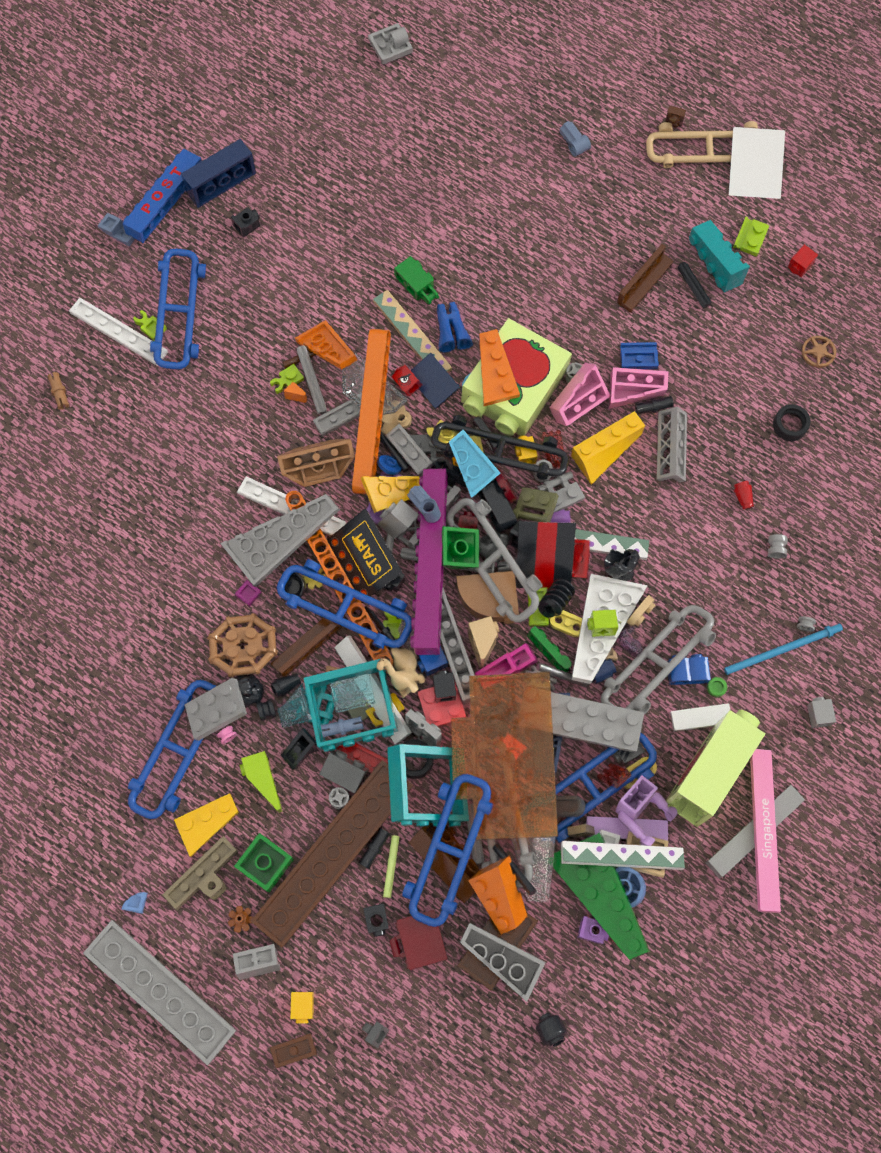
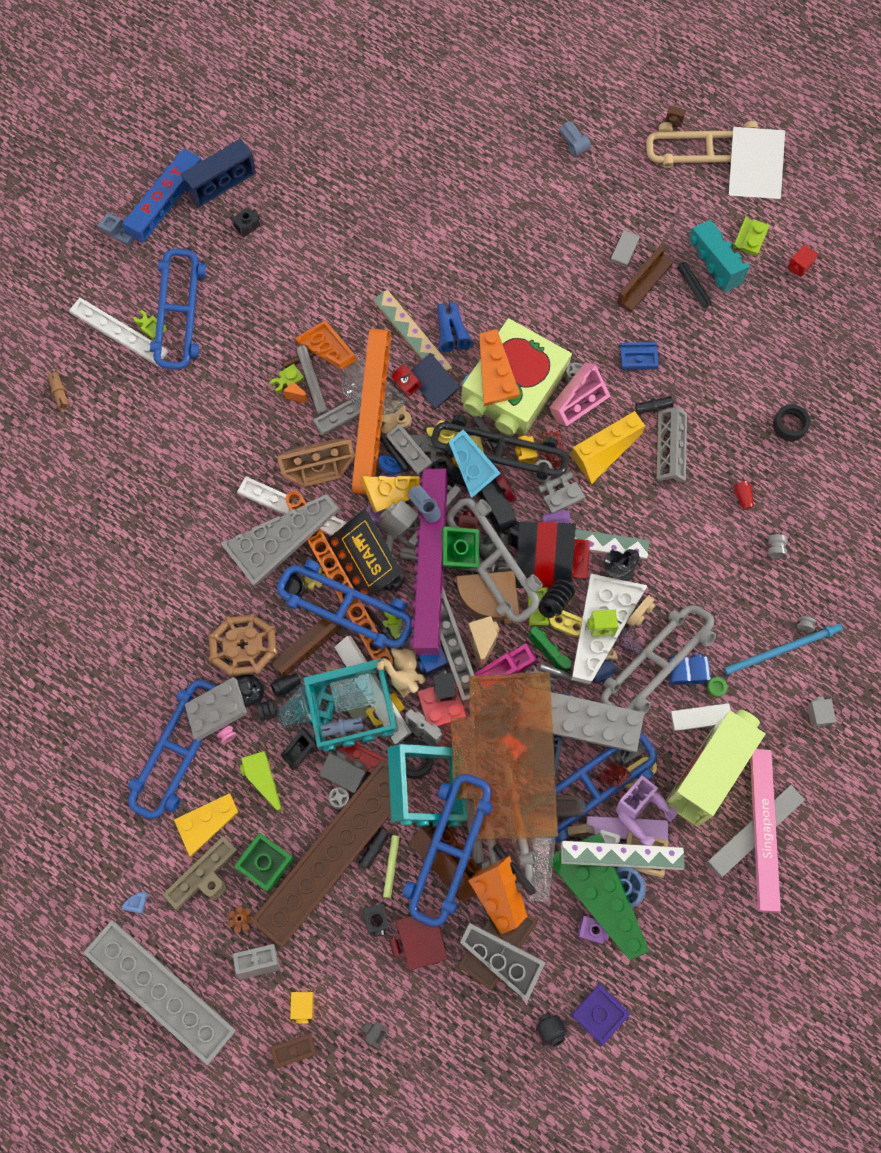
magenta tile [235,580,262,607] -> none
light grey plate [368,23,413,64] -> none
green brick [394,256,439,305] -> none
olive plate [513,487,559,522] -> none
bright pink wedge [608,367,668,409] -> none
medium nougat wheel [802,336,836,368] -> none
none -> dark purple tile [571,984,630,1046]
none -> light grey tile [610,230,640,268]

